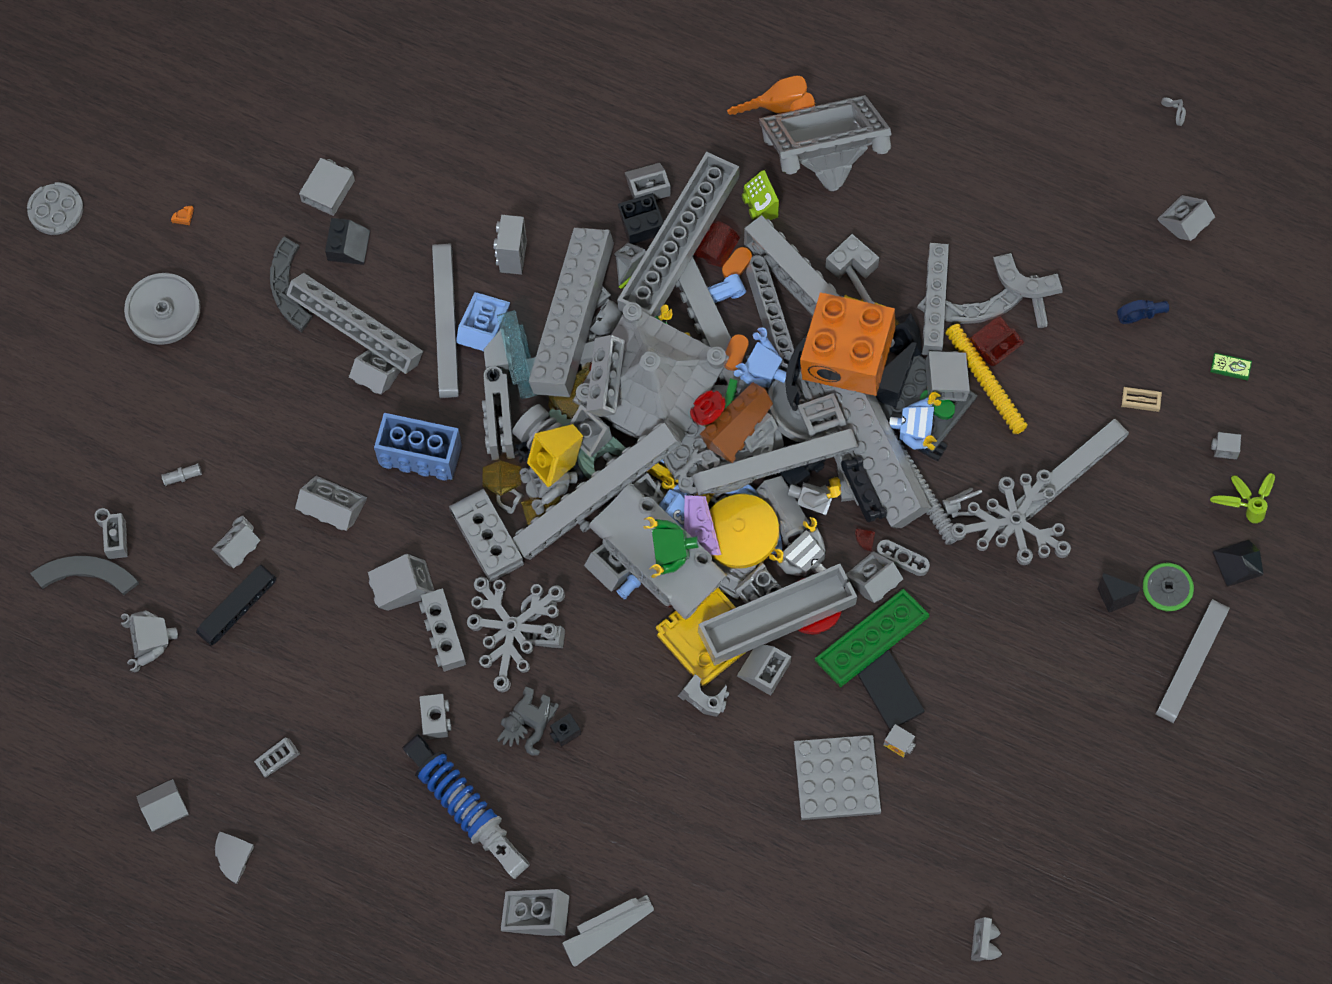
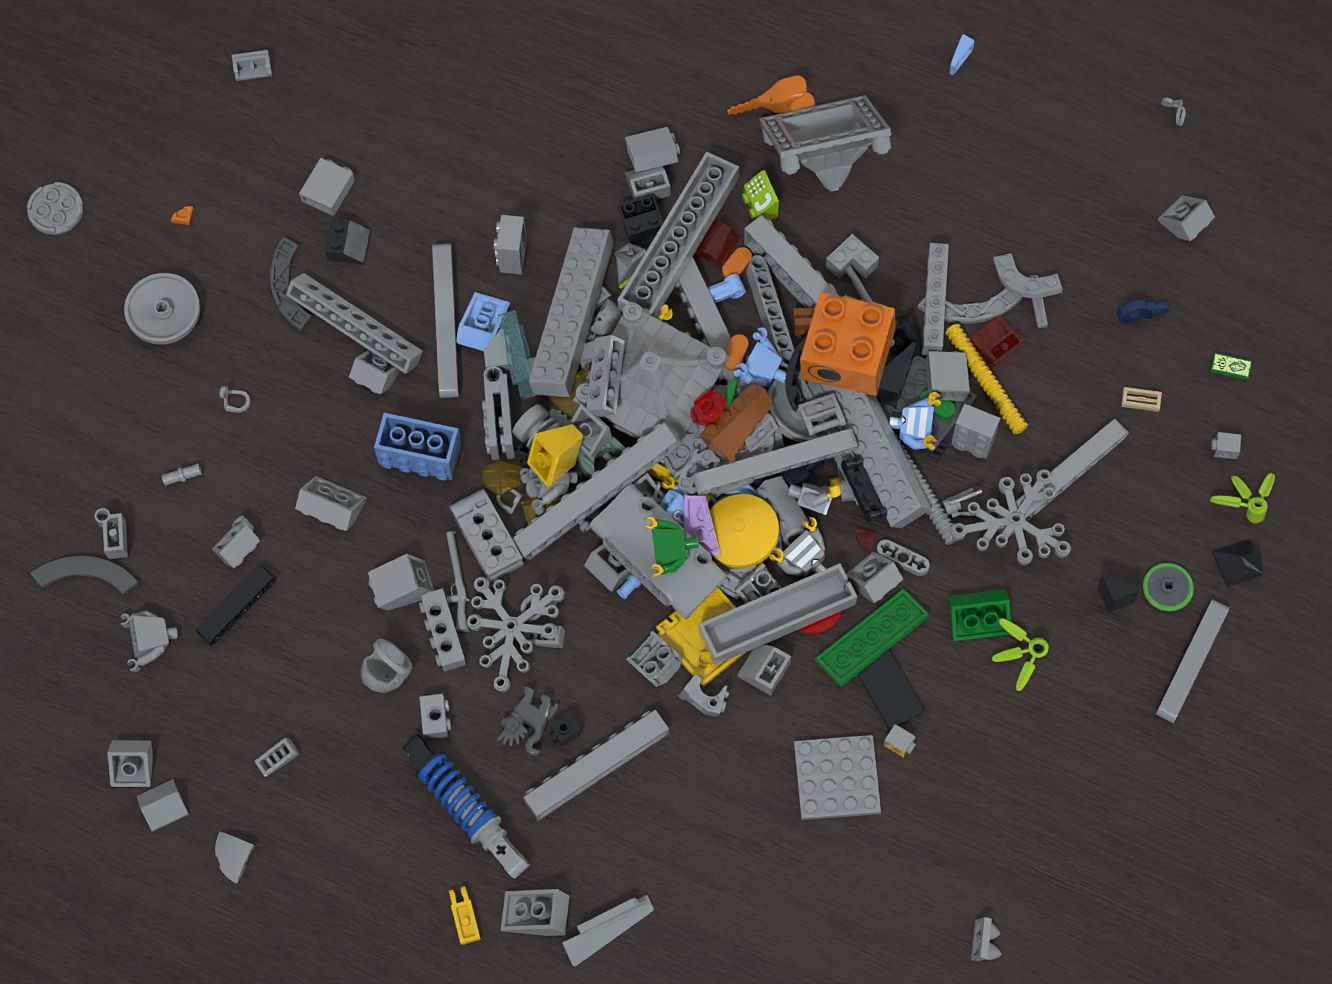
none -> light grey slope [107,740,153,787]
none -> light grey piece [219,386,251,413]
none -> light grey hinge [232,50,272,81]
none -> light grey piece [361,639,413,693]
none -> light grey piece [446,531,470,632]
none -> yellow hinge [449,886,481,945]
none -> light grey brick [524,710,669,821]
none -> light grey brick [625,127,680,172]
none -> light grey slope [626,631,683,687]
none -> dark orange brick [793,308,813,338]
none -> green slope [947,589,1011,641]
none -> light blue slope [949,34,974,76]
none -> light grey brick [951,404,1000,459]
none -> lime plant [992,618,1048,691]

